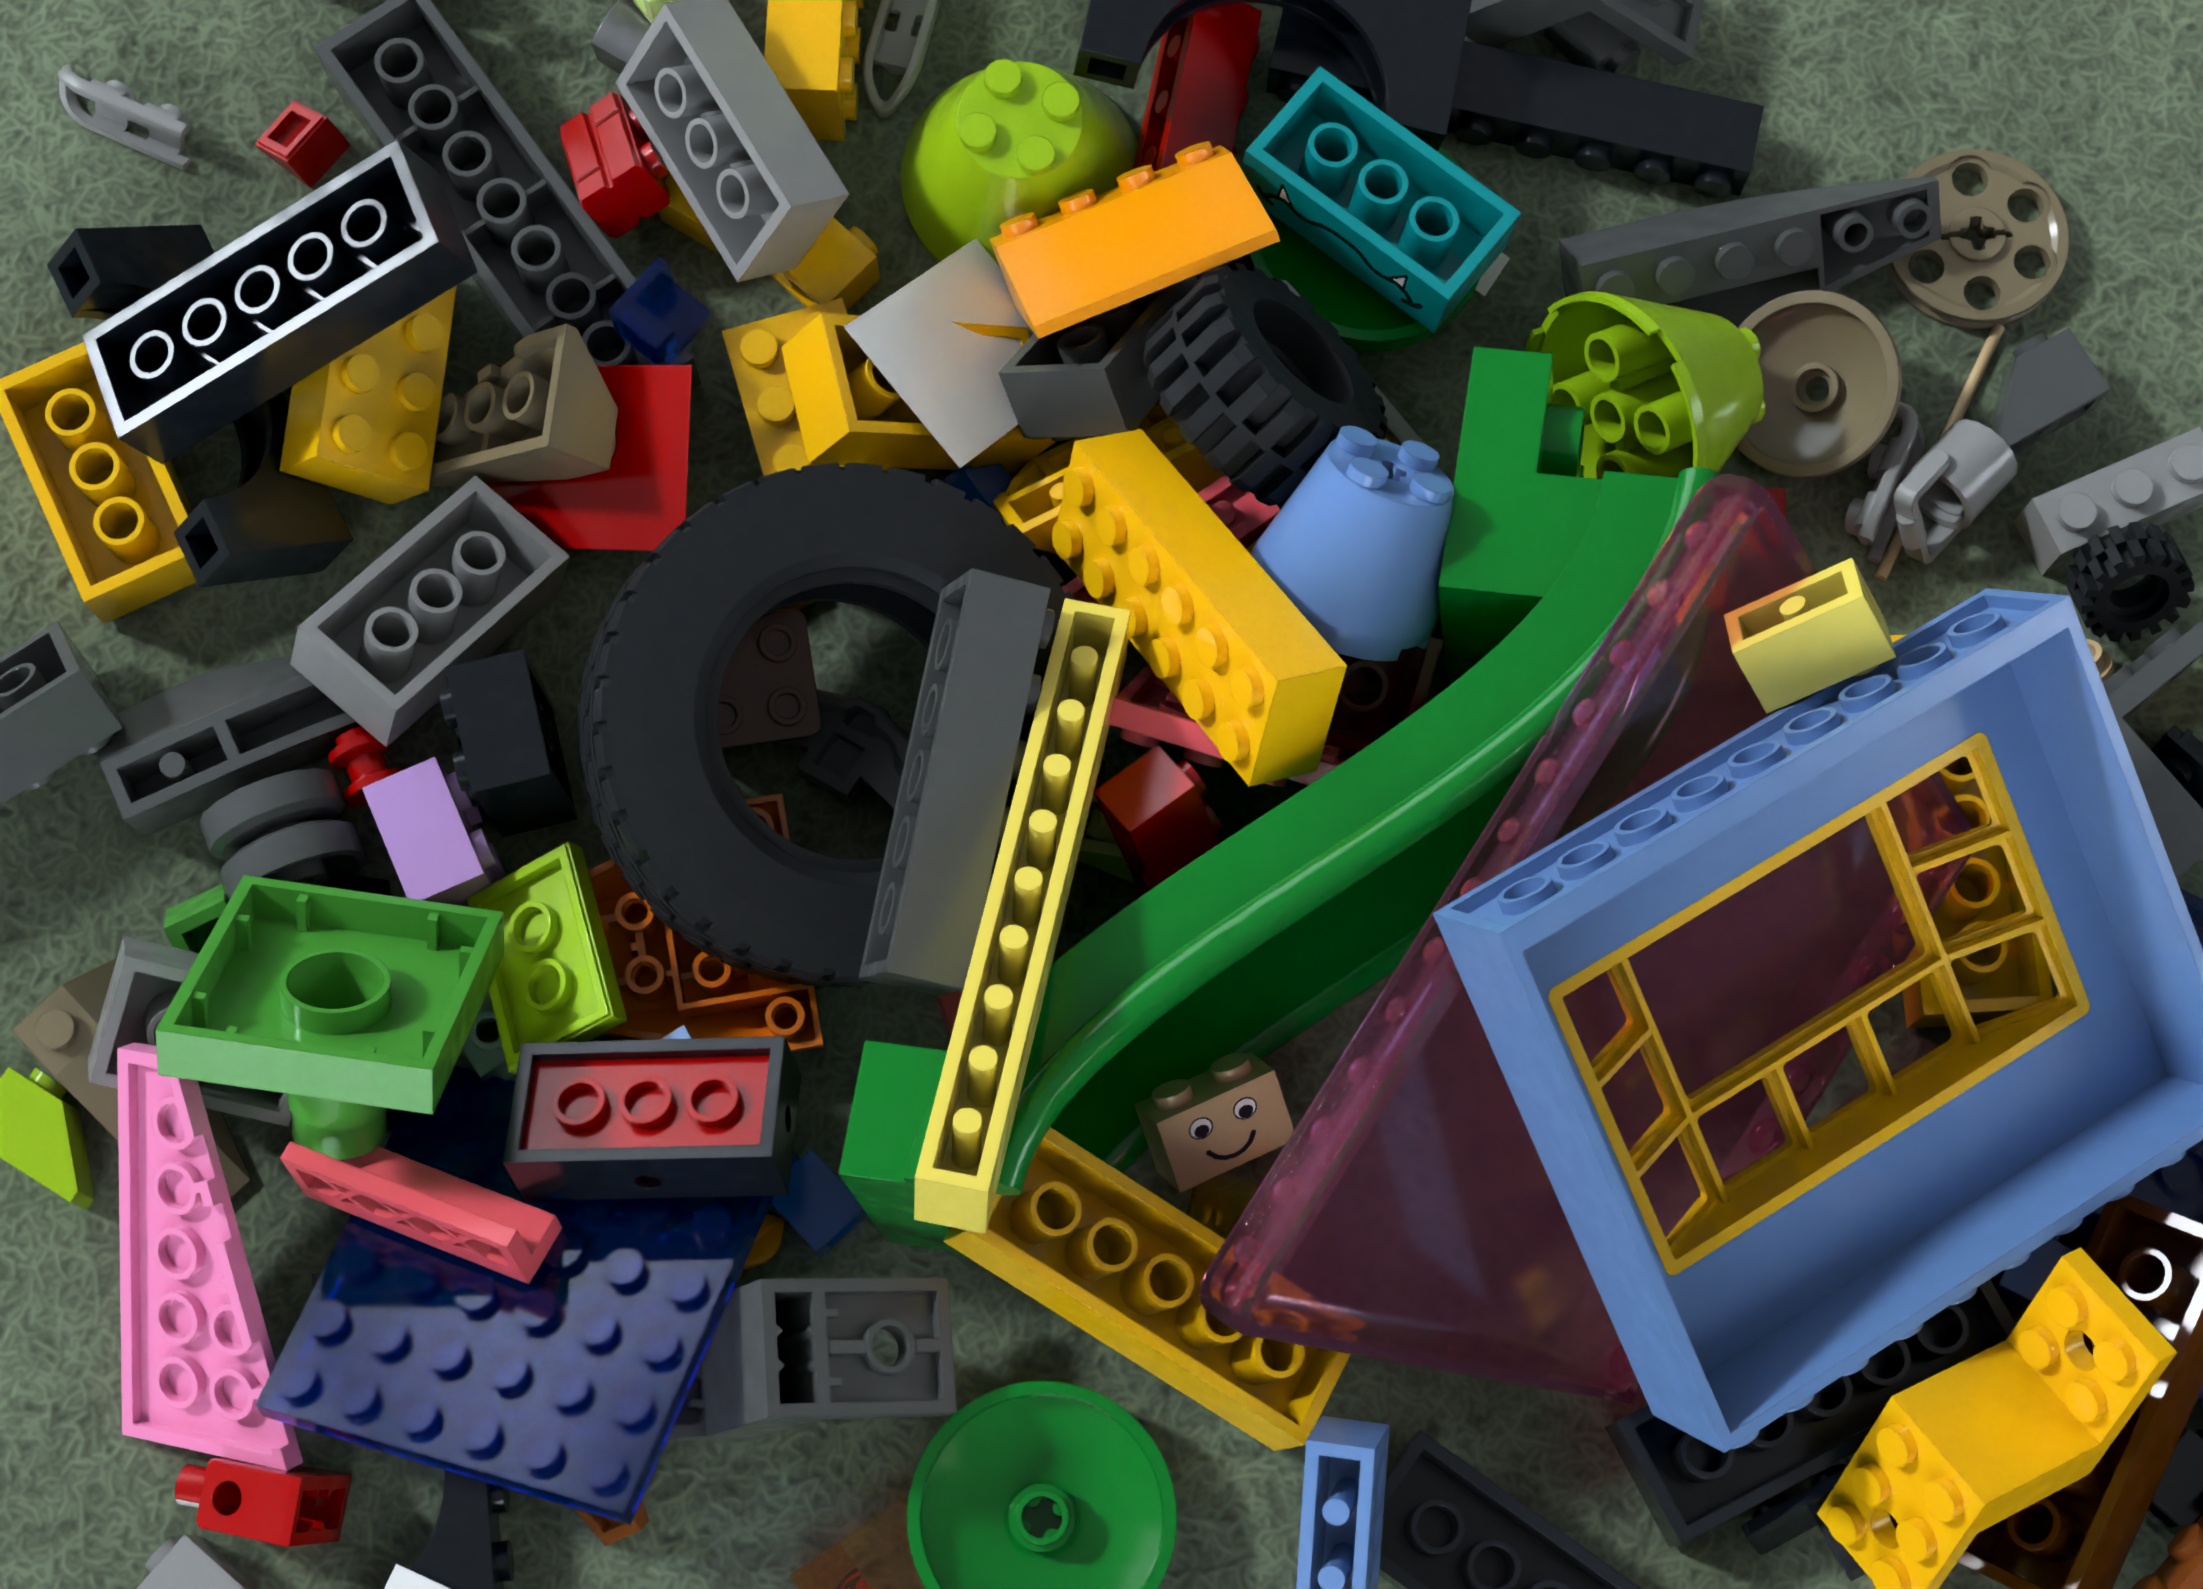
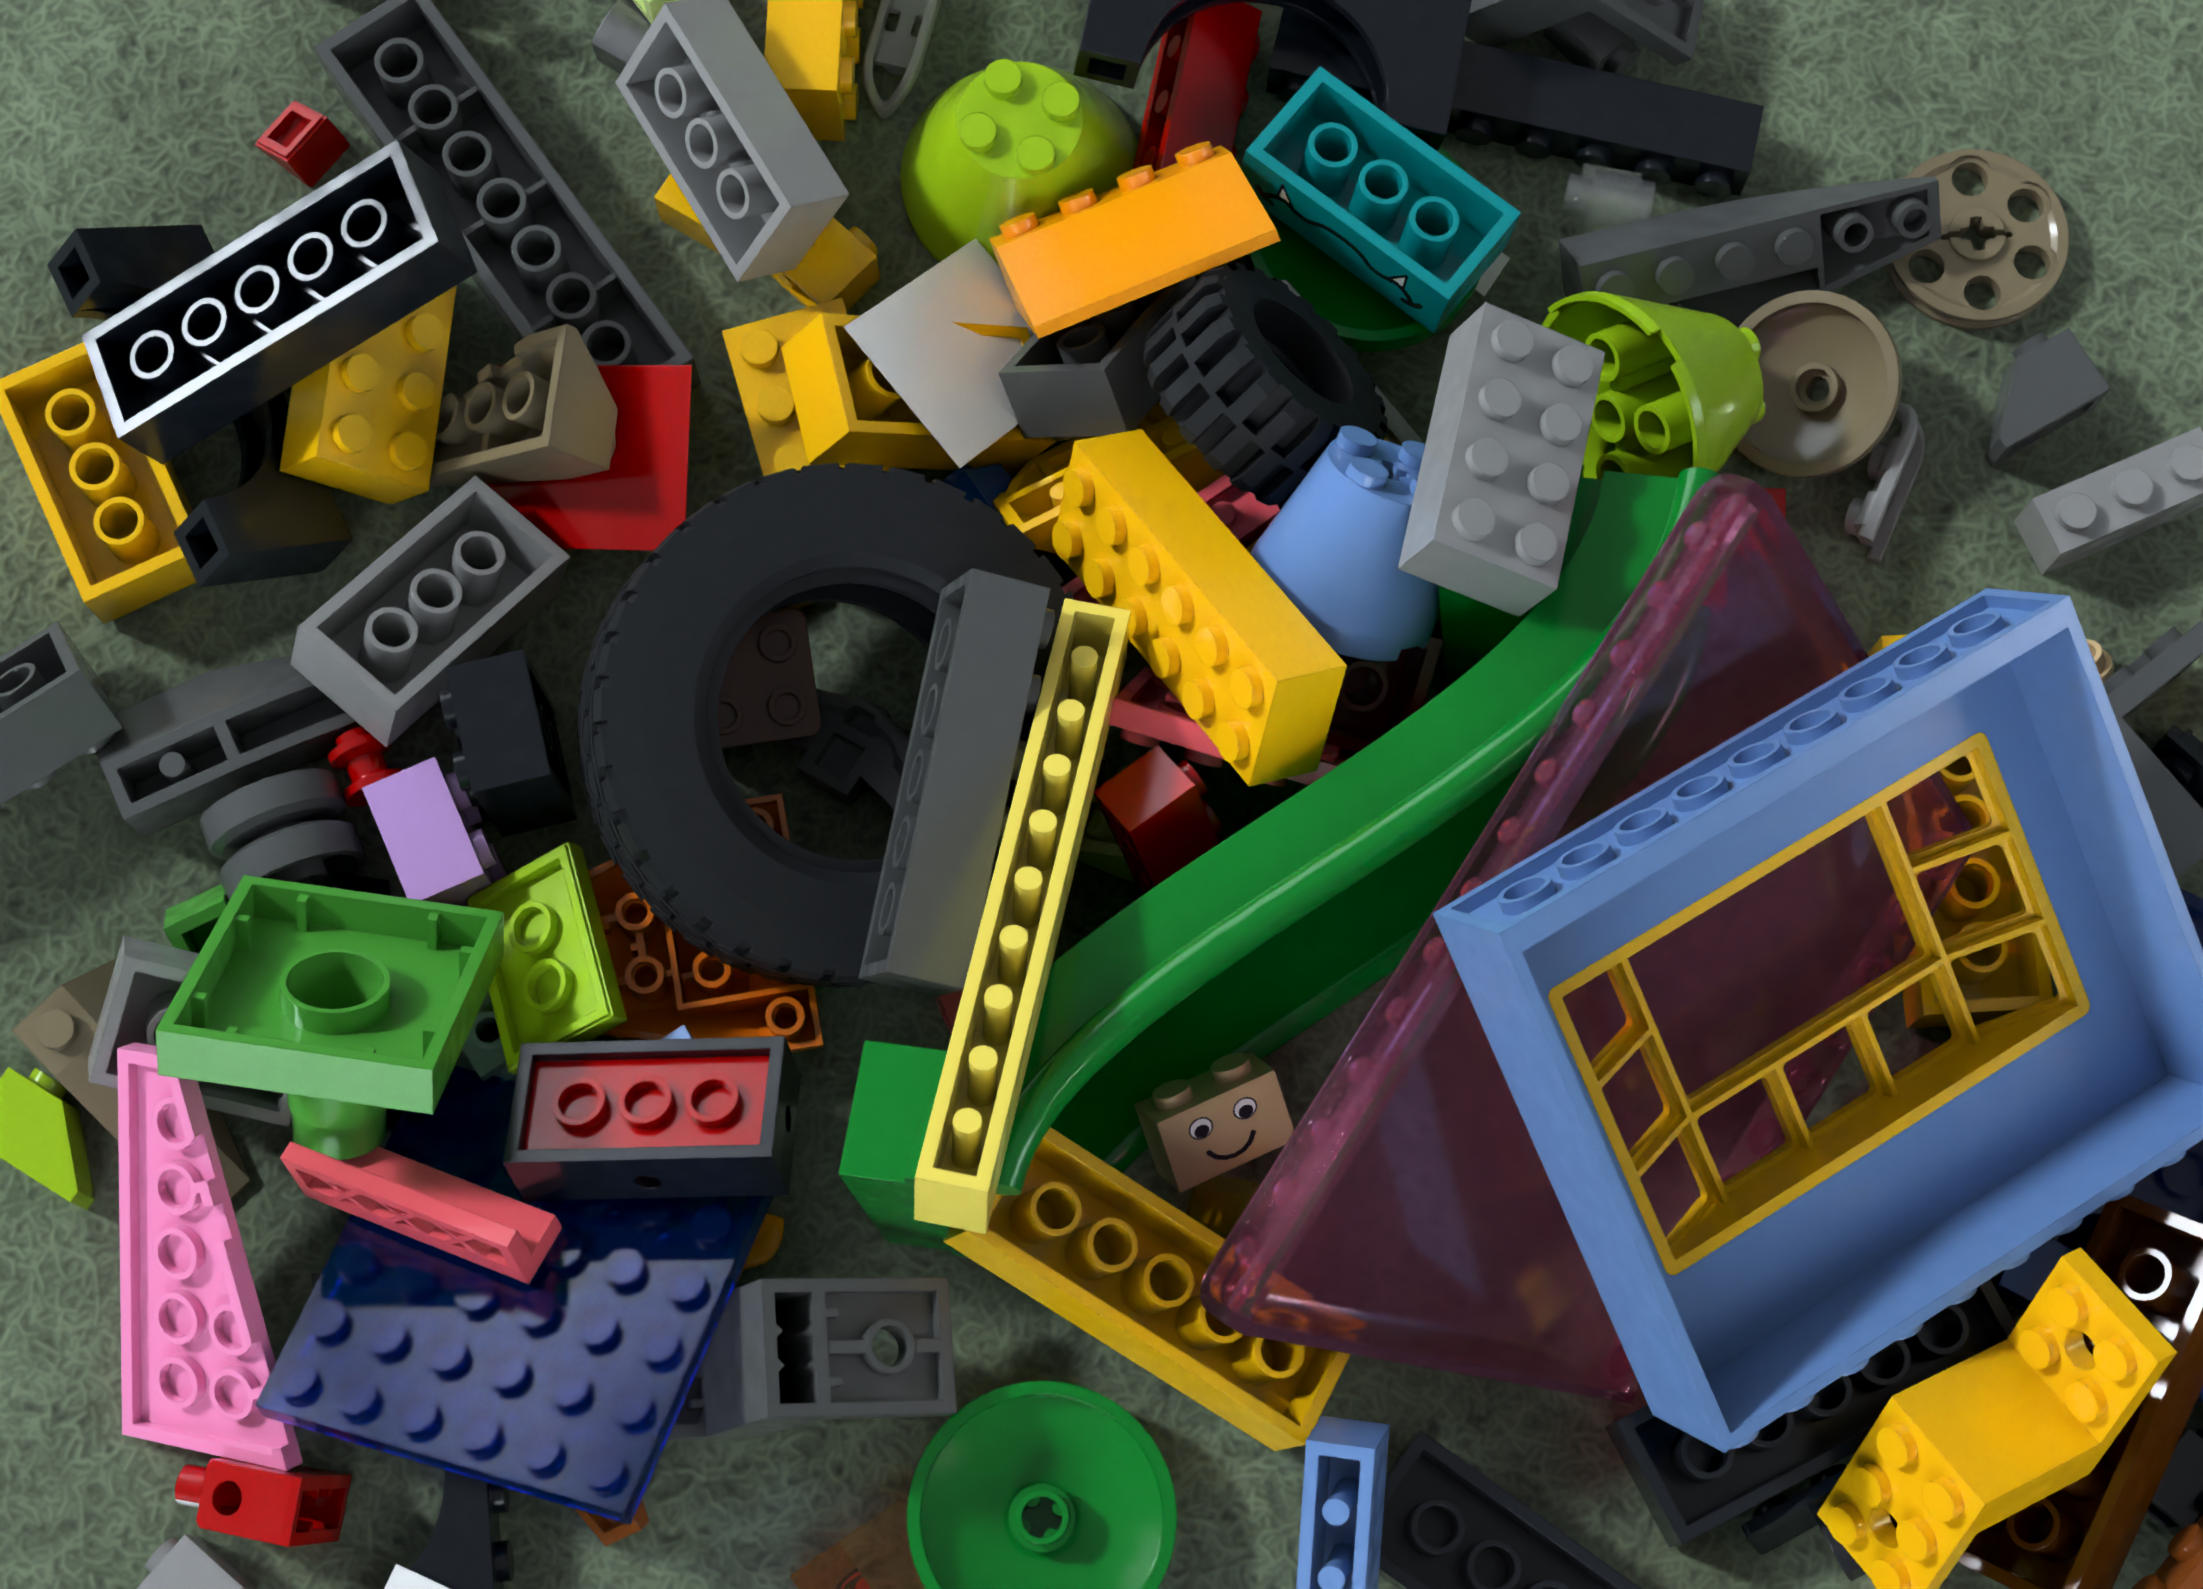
light grey piece [57,63,191,171] -> none
red brick [559,92,670,238] -> none
clear blue panel [608,257,711,365] -> none
blue brick [764,1149,867,1258] -> none
light yellow brick [1724,558,1896,714] -> none
tan piece [1874,323,2005,581] -> none
light grey piece [1894,419,2017,564] -> none
black tyre [2066,522,2195,642] -> none
none -> light grey brick [1398,302,1605,617]
none -> clear brick [1562,163,1656,229]

